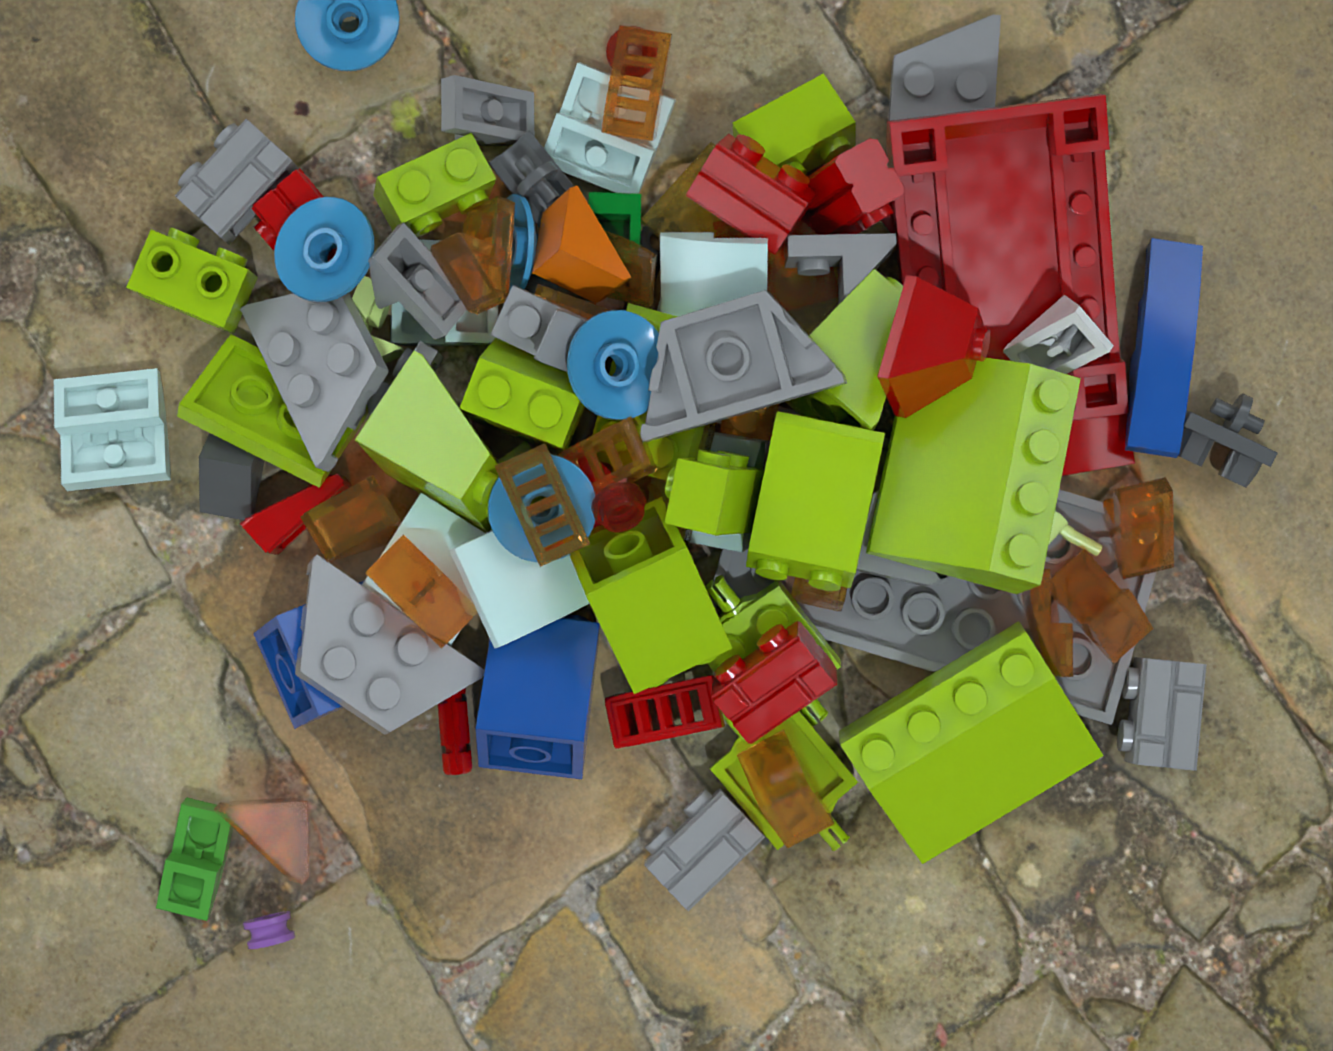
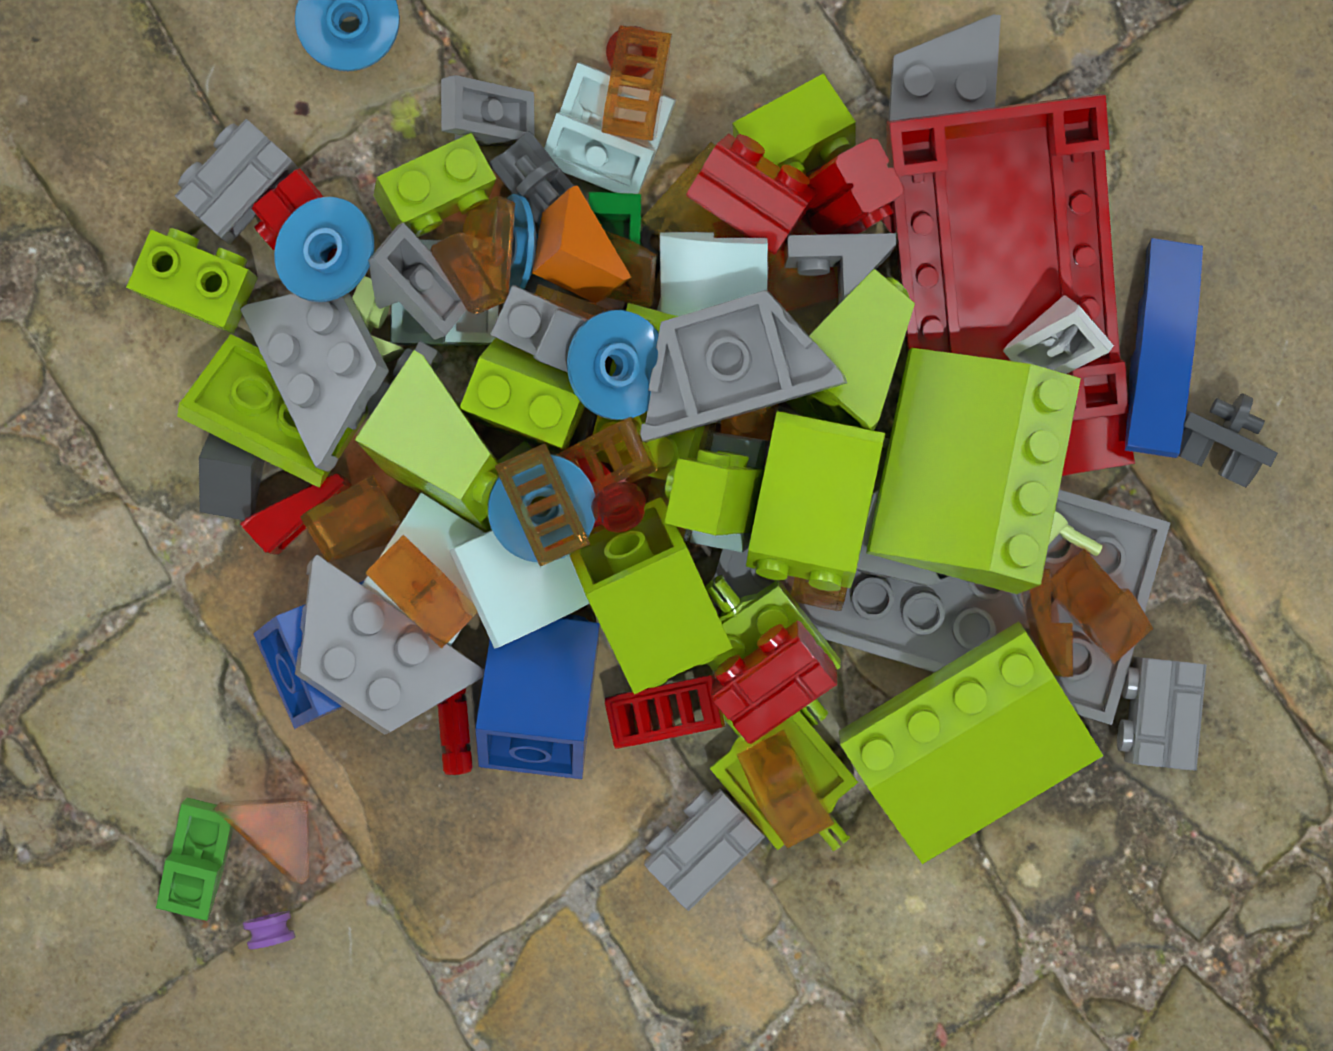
light aqua slope [54,368,171,491] -> none
red slope [877,275,990,418] -> none
clear orange slope [1103,477,1174,580] -> none

